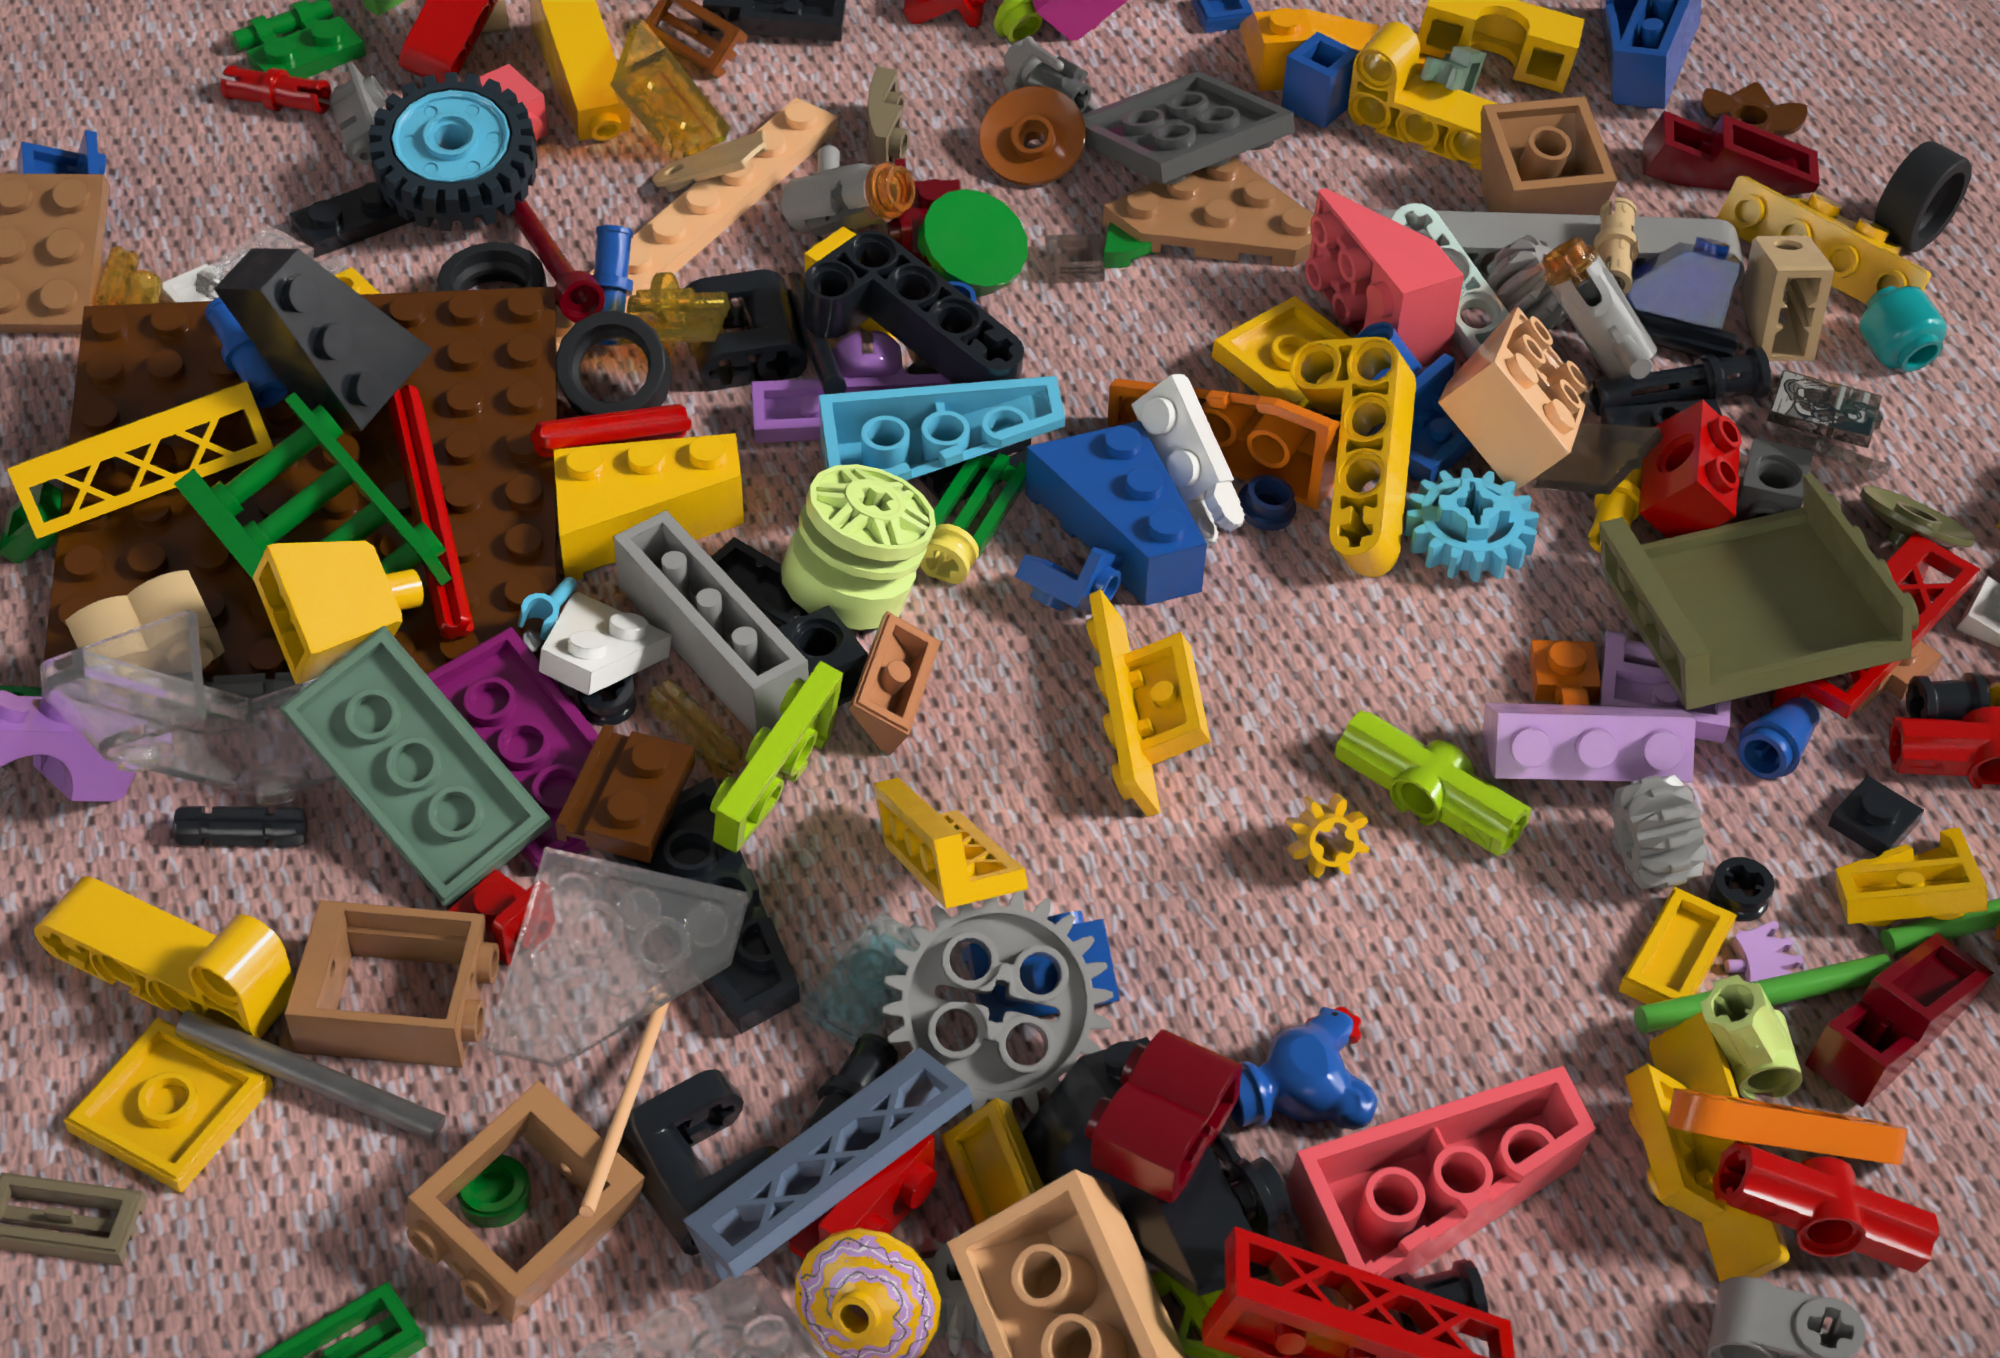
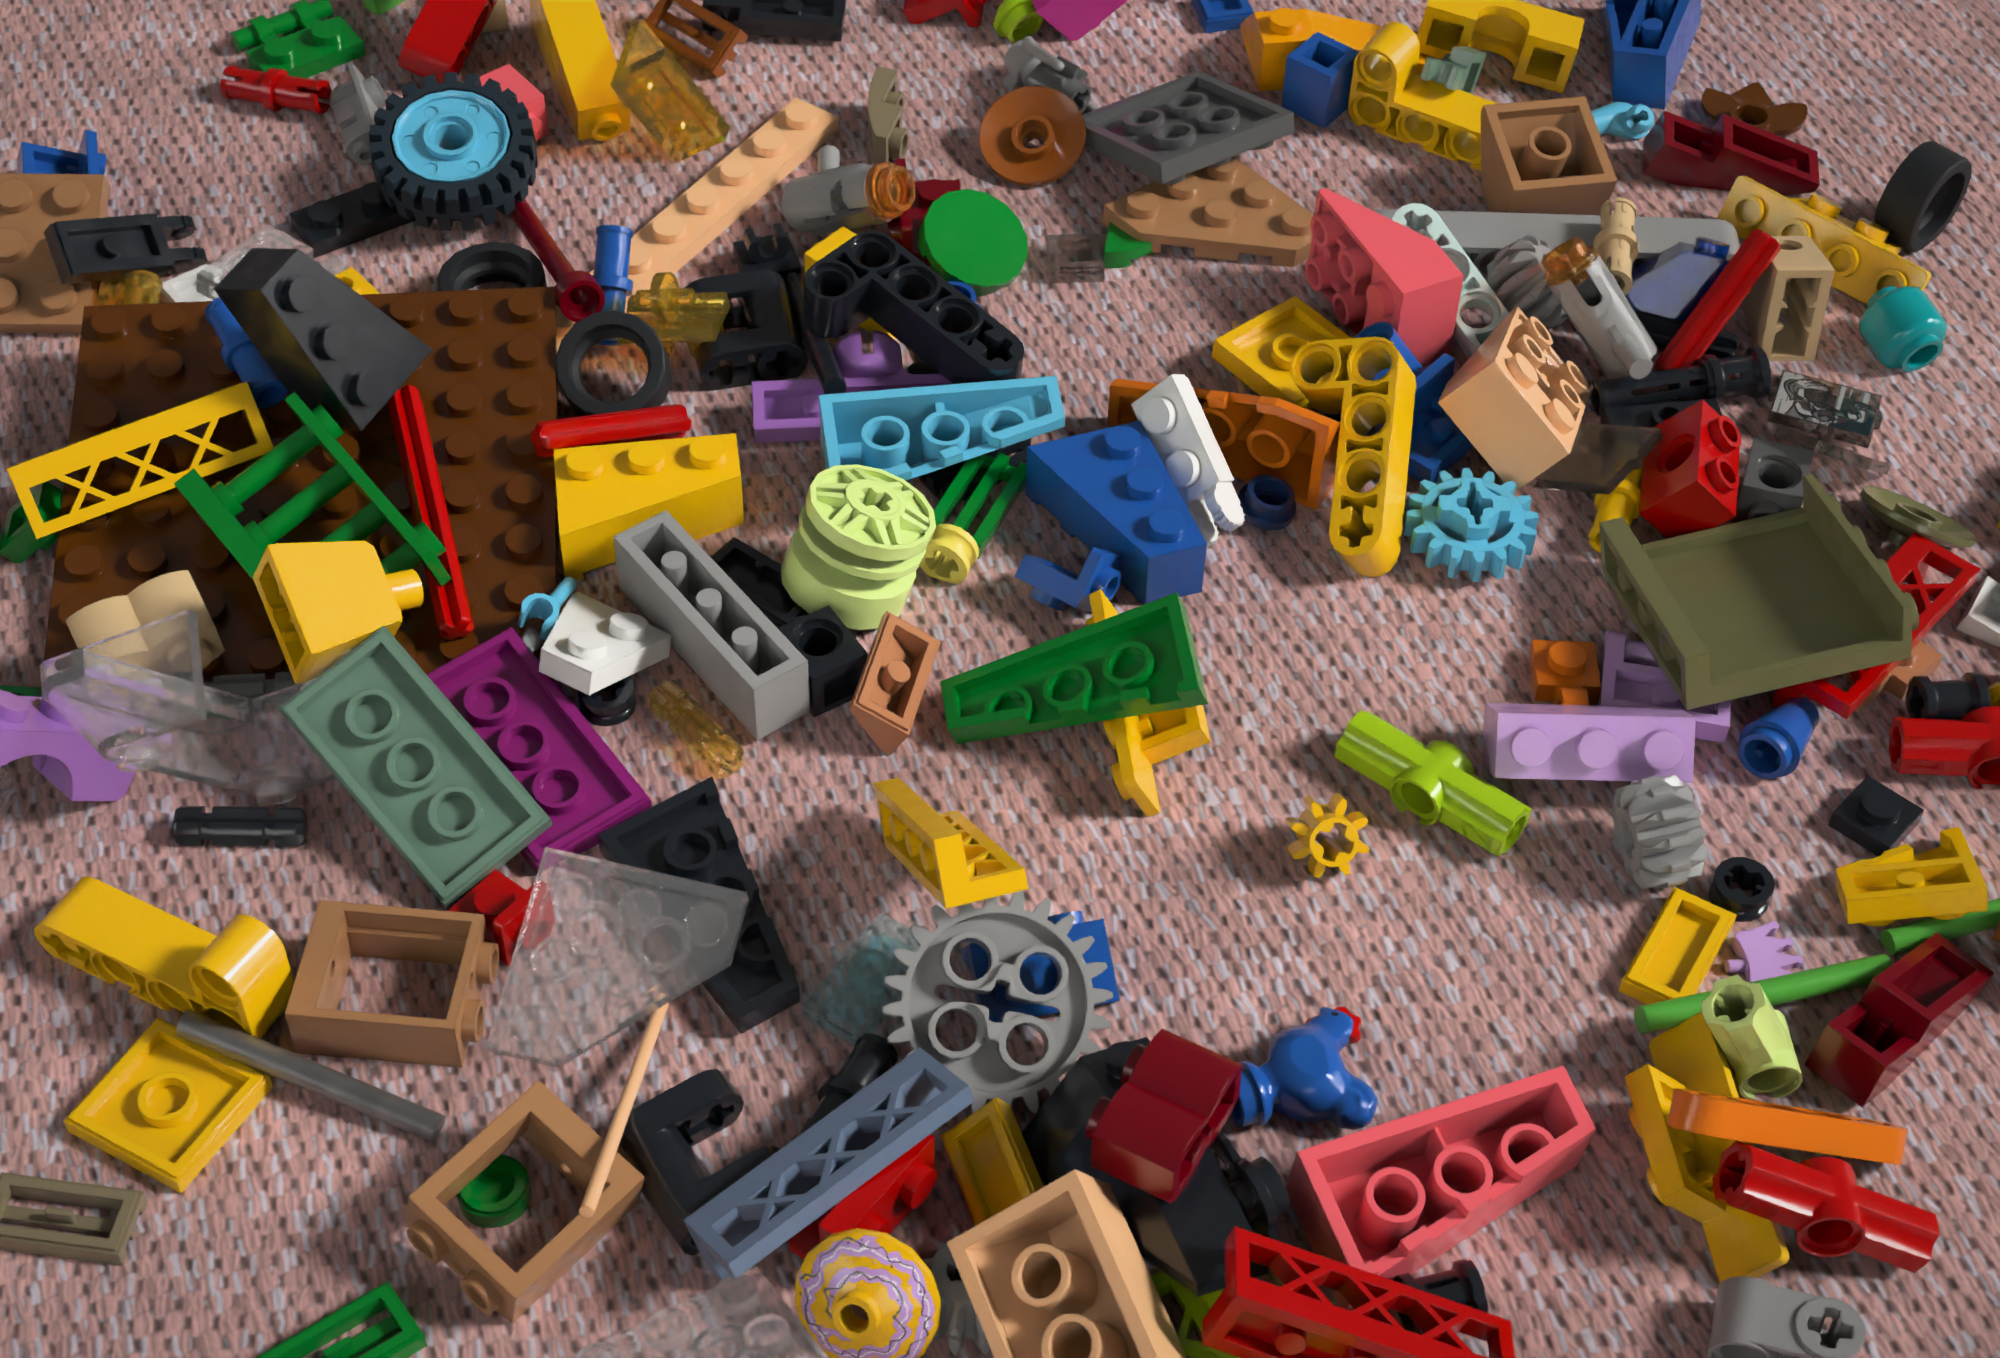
reddish brown plate [556,724,695,863] -> none
tan piece [652,130,767,192] -> none
lime wing [710,661,843,854] -> none
none -> black hinge [44,213,208,284]
none -> black tile [733,223,802,278]
none -> green wing [940,592,1208,744]
none -> medium azure arm [1591,102,1654,140]
none -> red axle [1655,229,1781,371]

